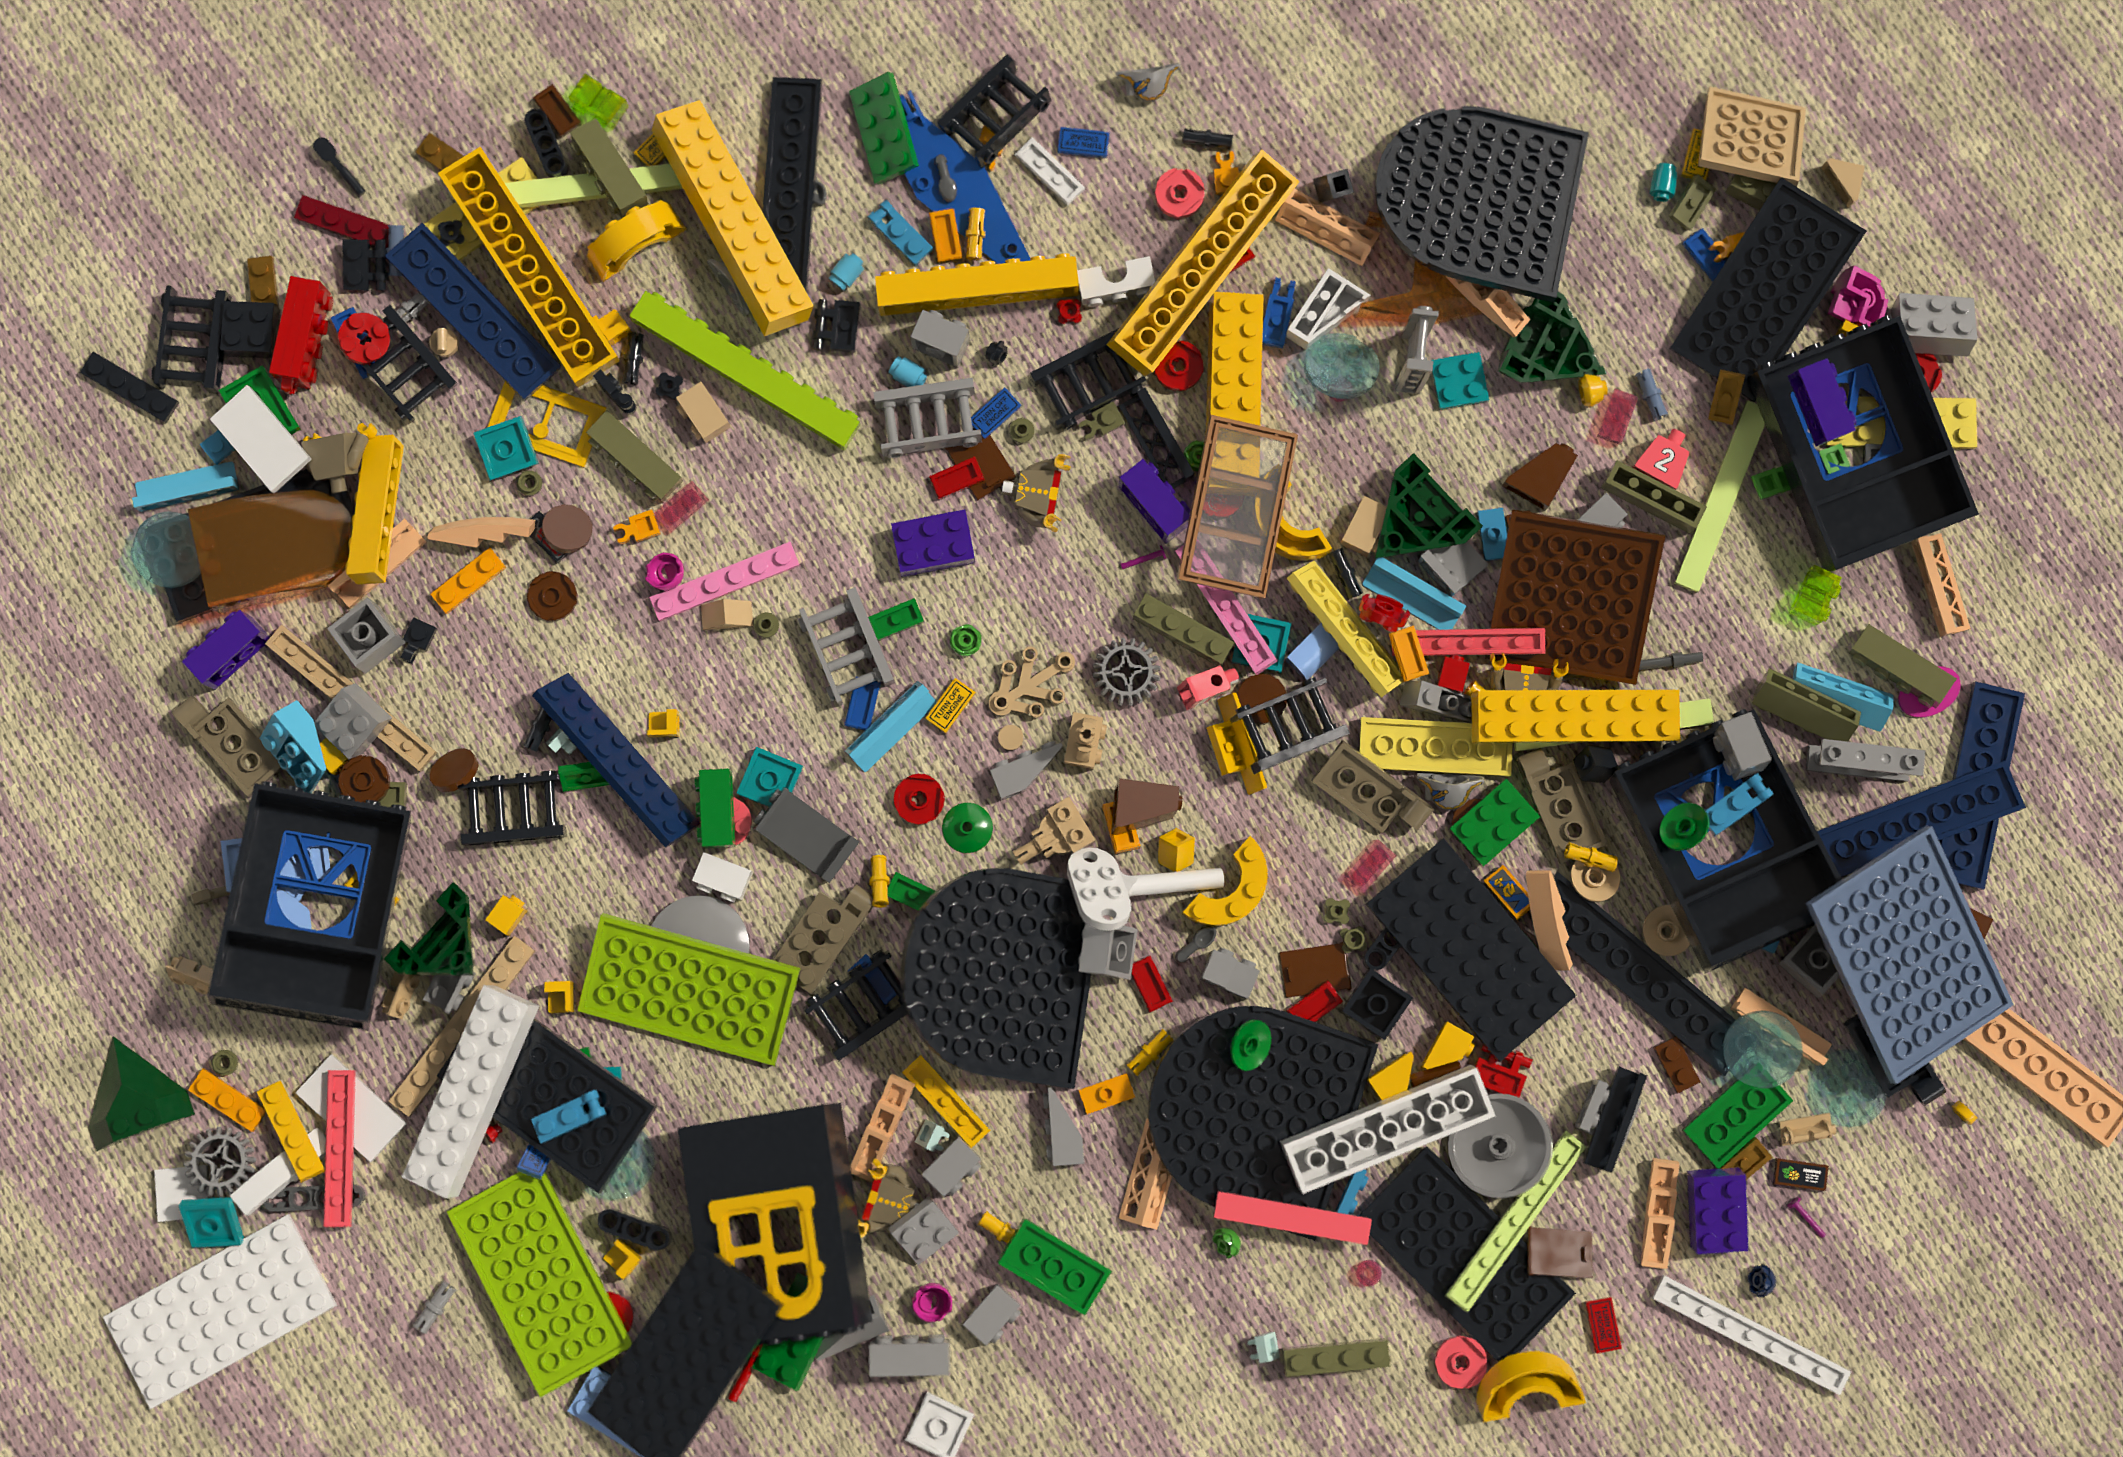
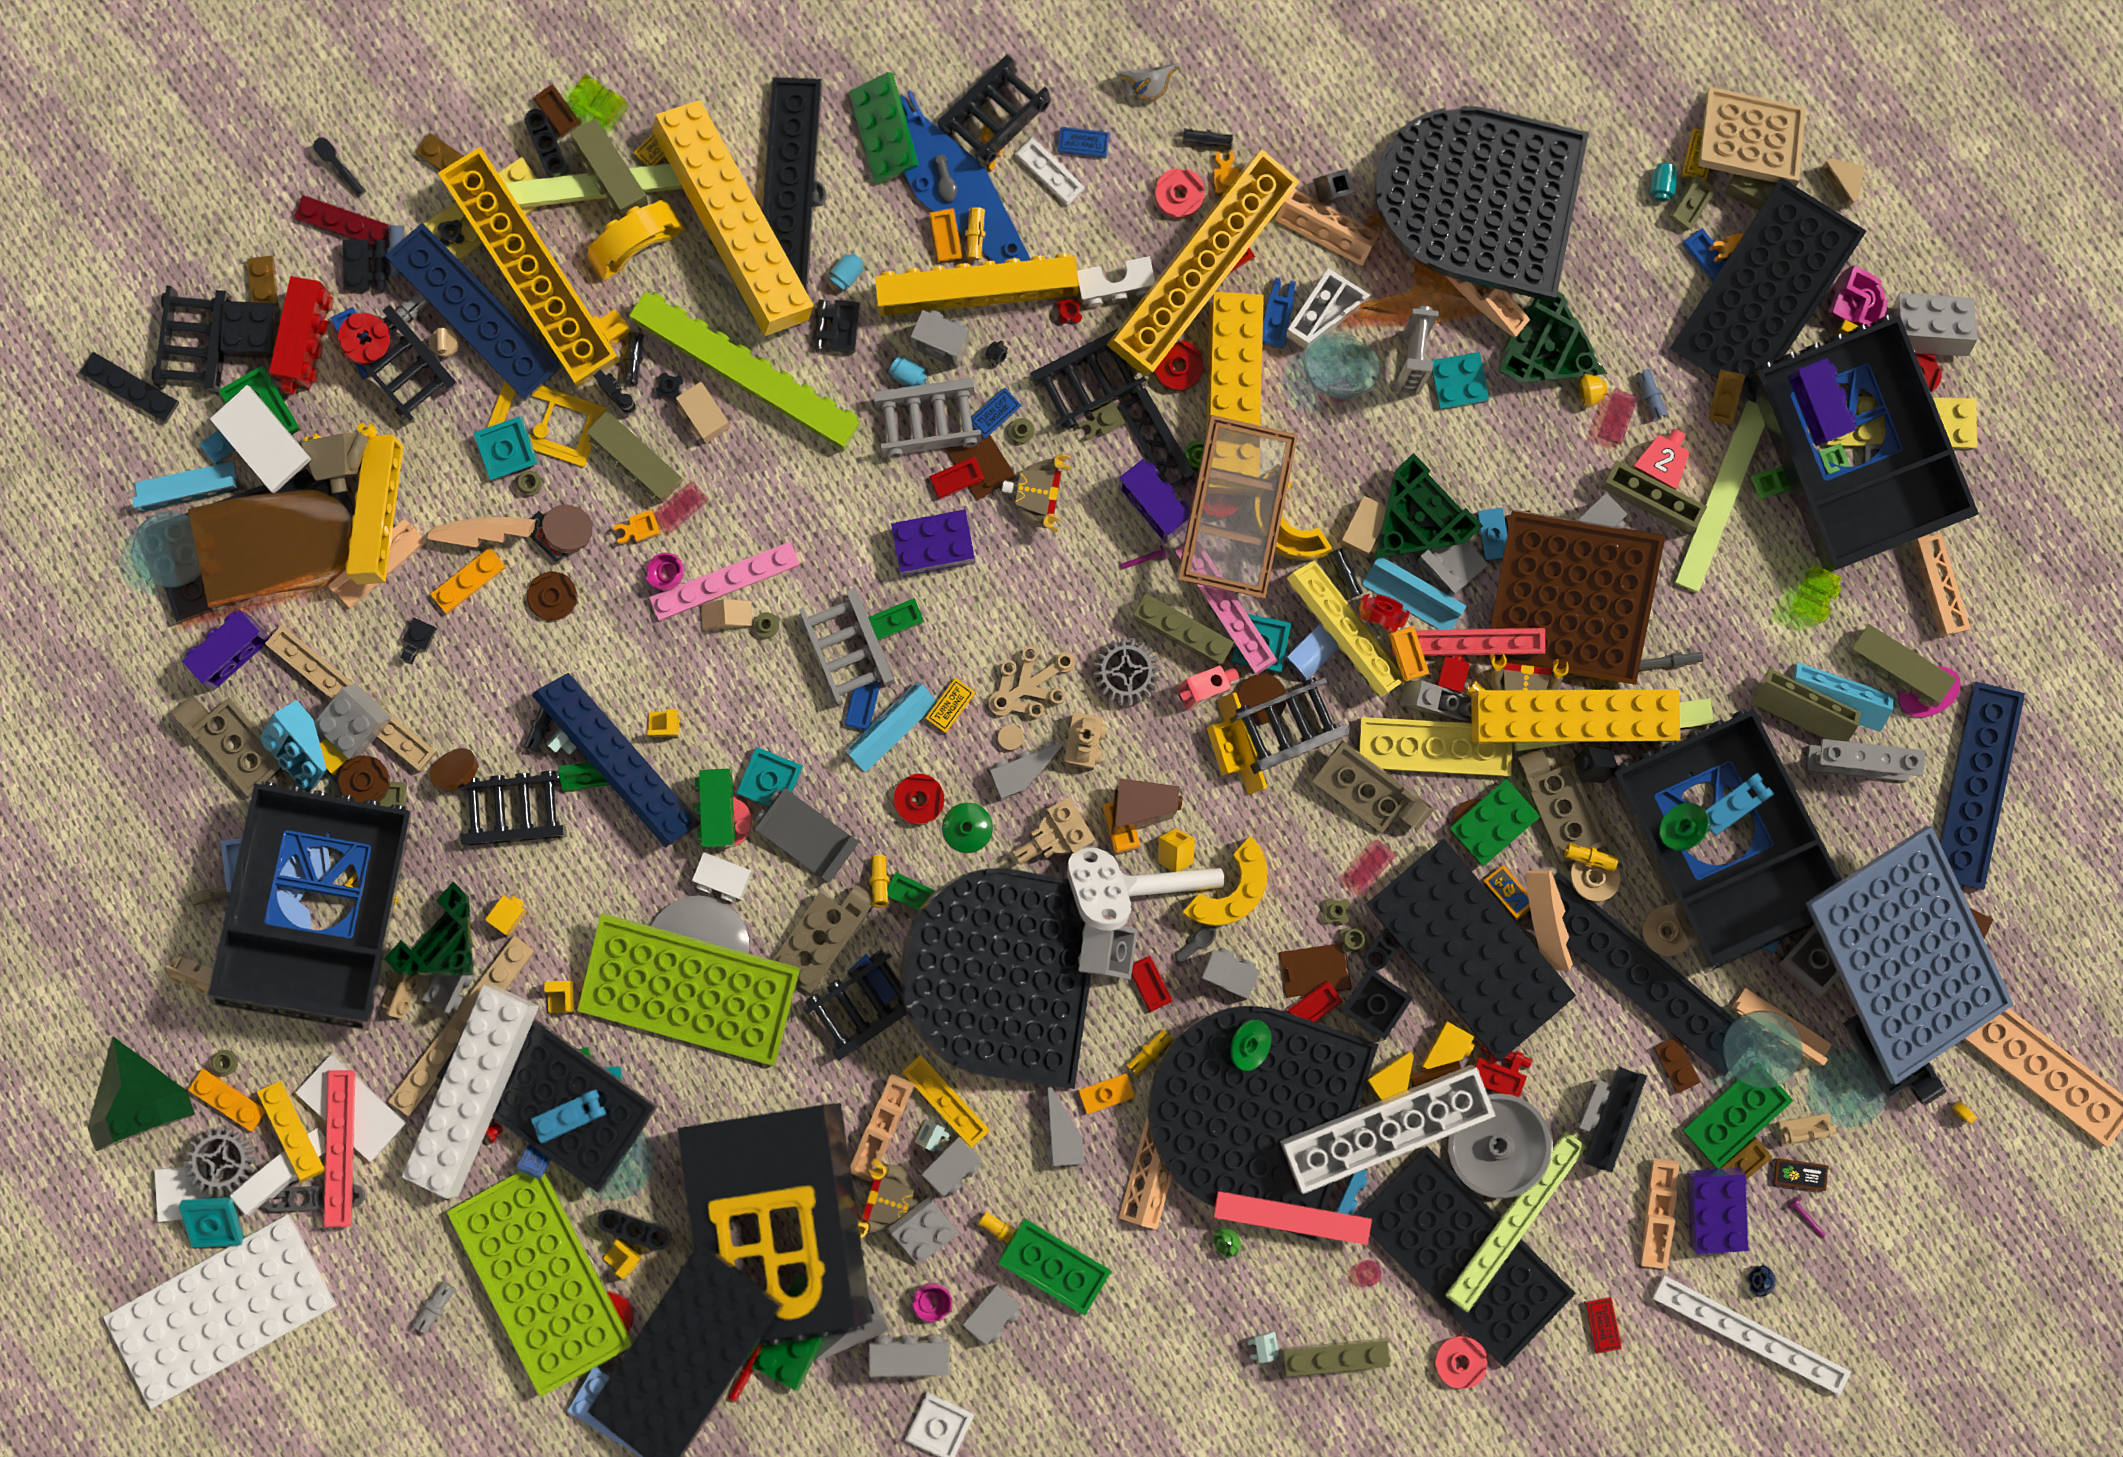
light grey brick [327,597,406,674] -> none
dark azure plate [867,200,933,266] -> none
bright green plate [950,624,982,656] -> none
light grey hat [1417,773,1484,810] -> none
yellow brick [1476,1351,1586,1422] -> none
reddish brown slope [1502,443,1578,511] -> none
container [1527,1226,1593,1279] -> none
light grey brick [1713,712,1771,781] -> none
dark blue plate [1817,760,2026,877] -> none

